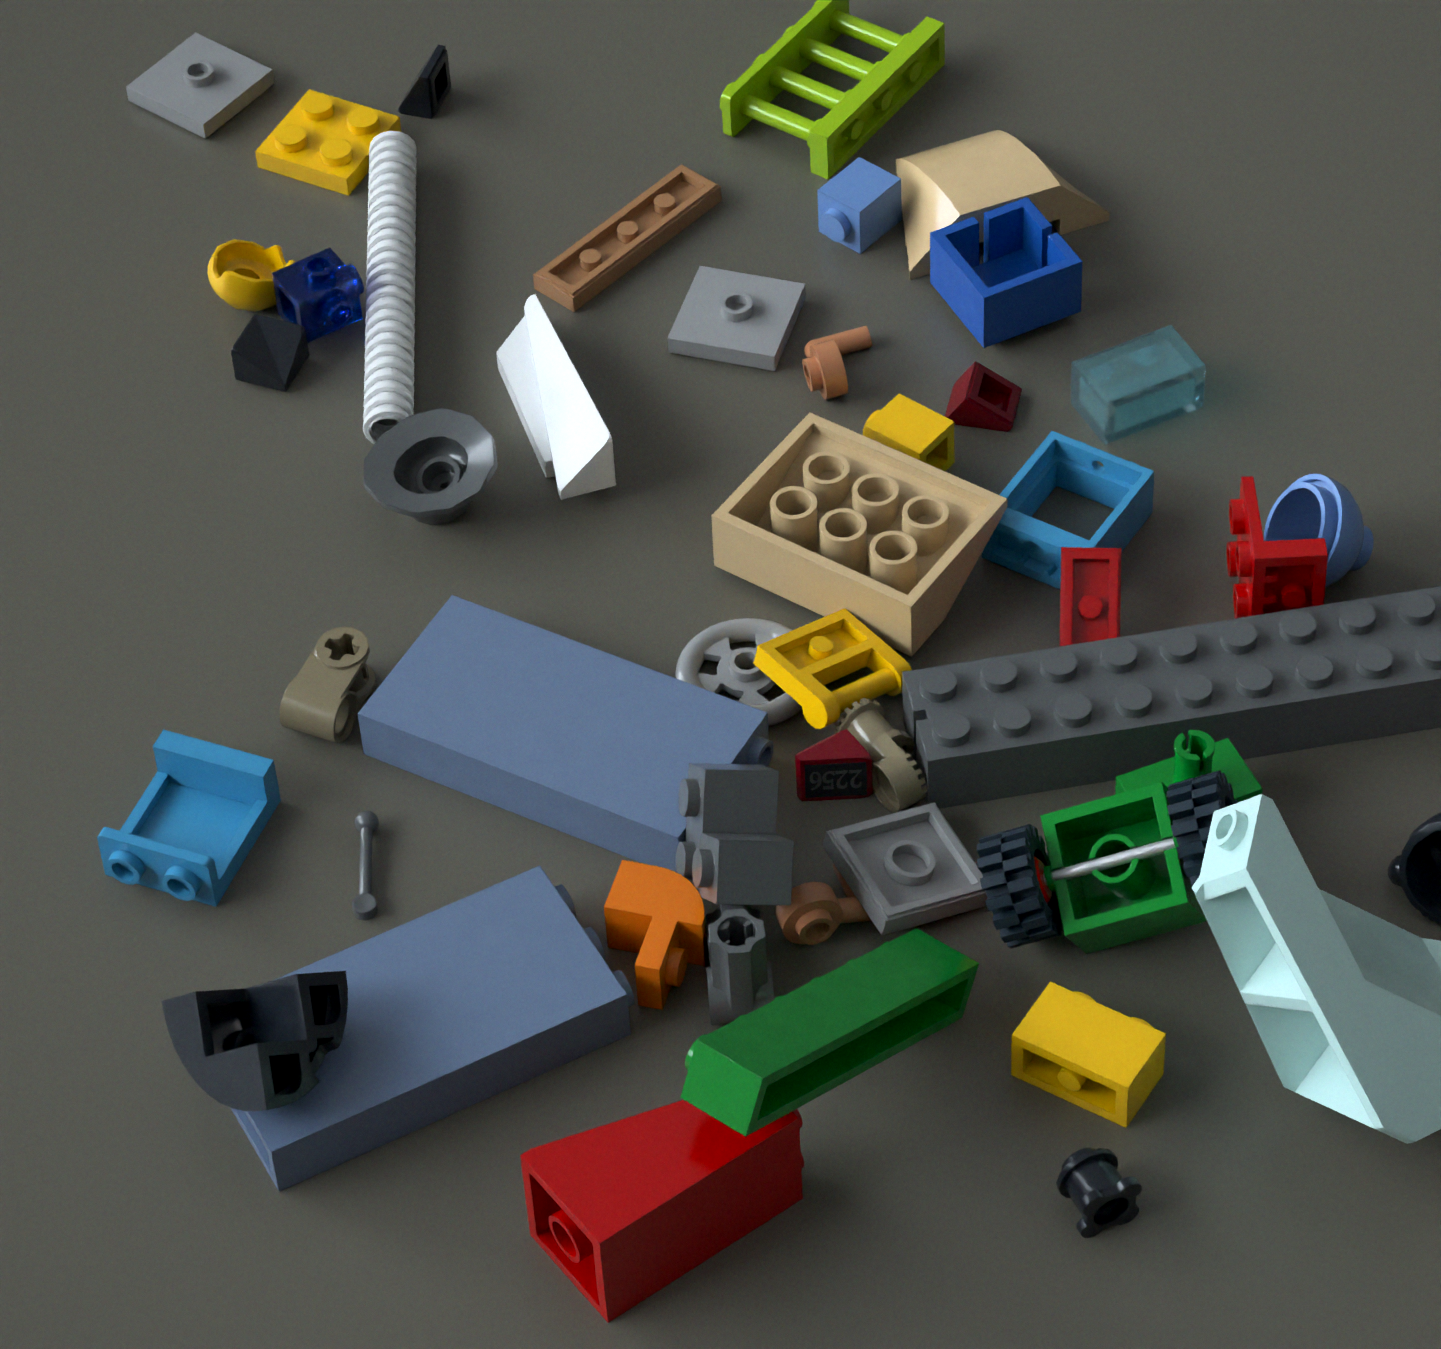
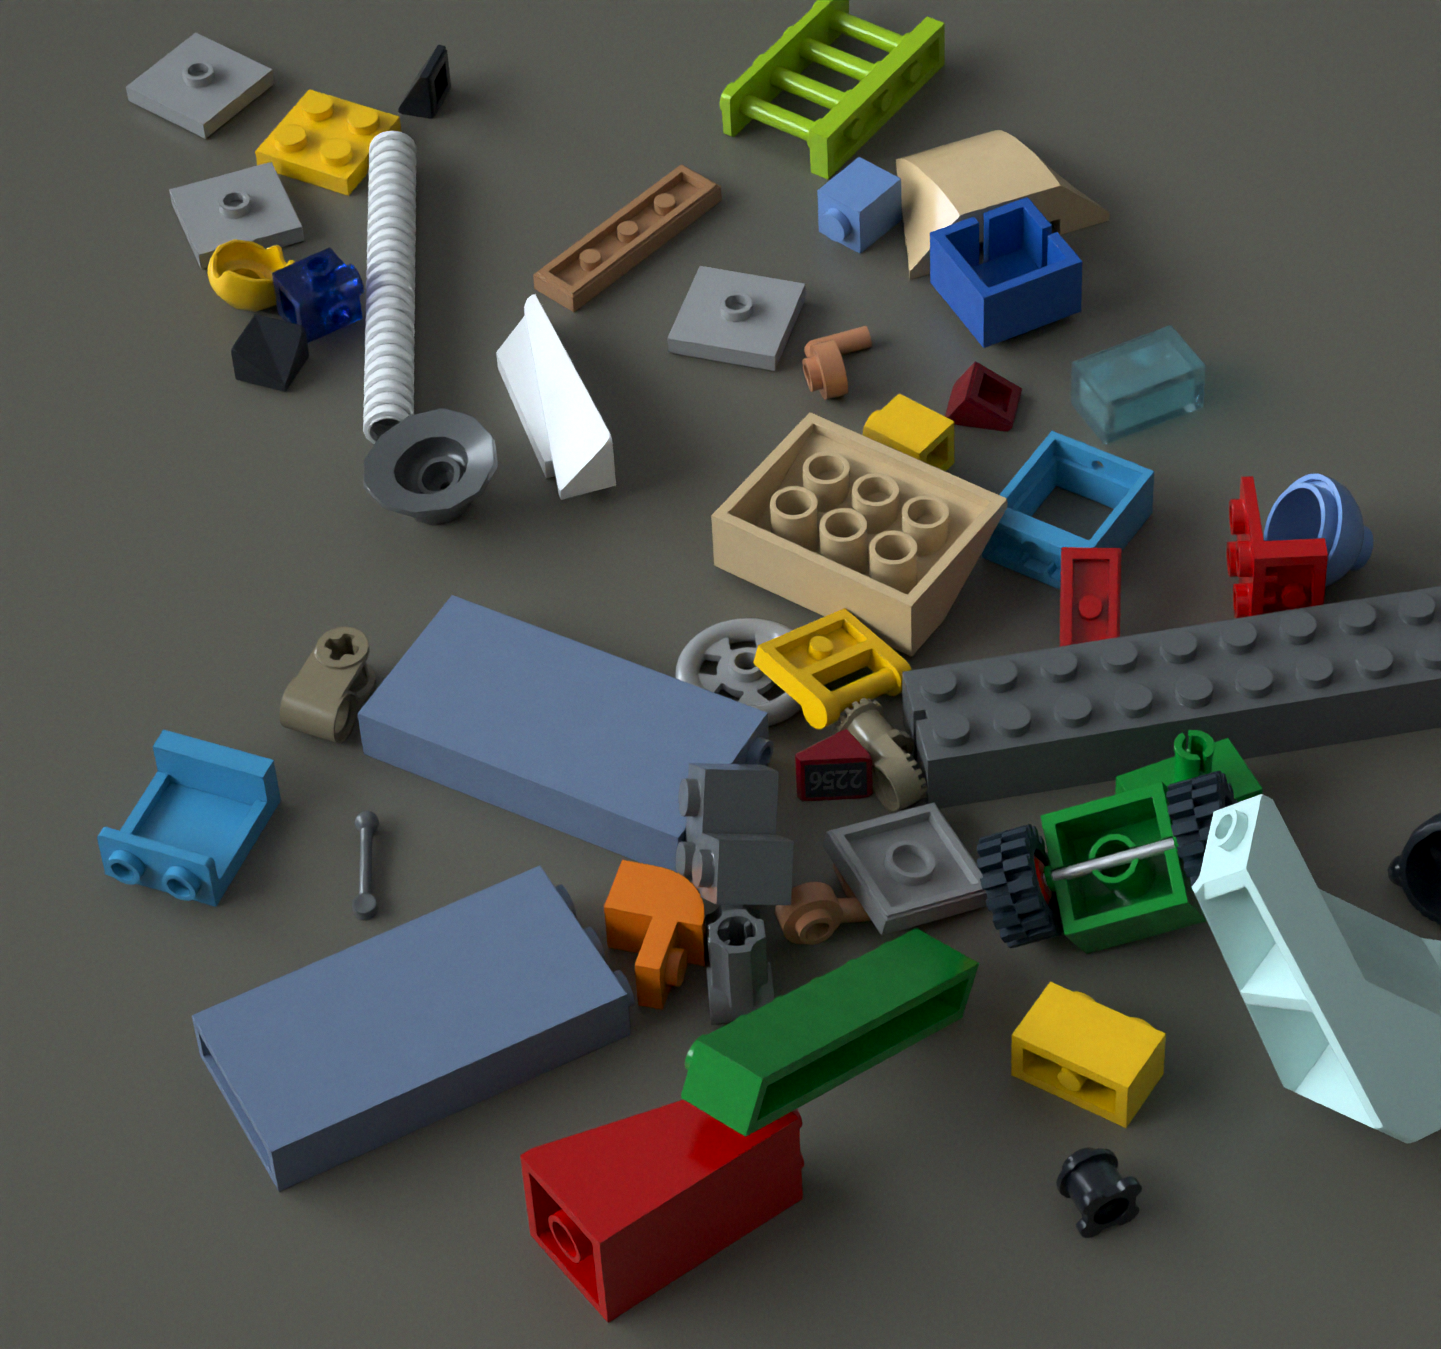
black brick [162,971,348,1112] -> none
none -> light grey plate [169,162,304,269]

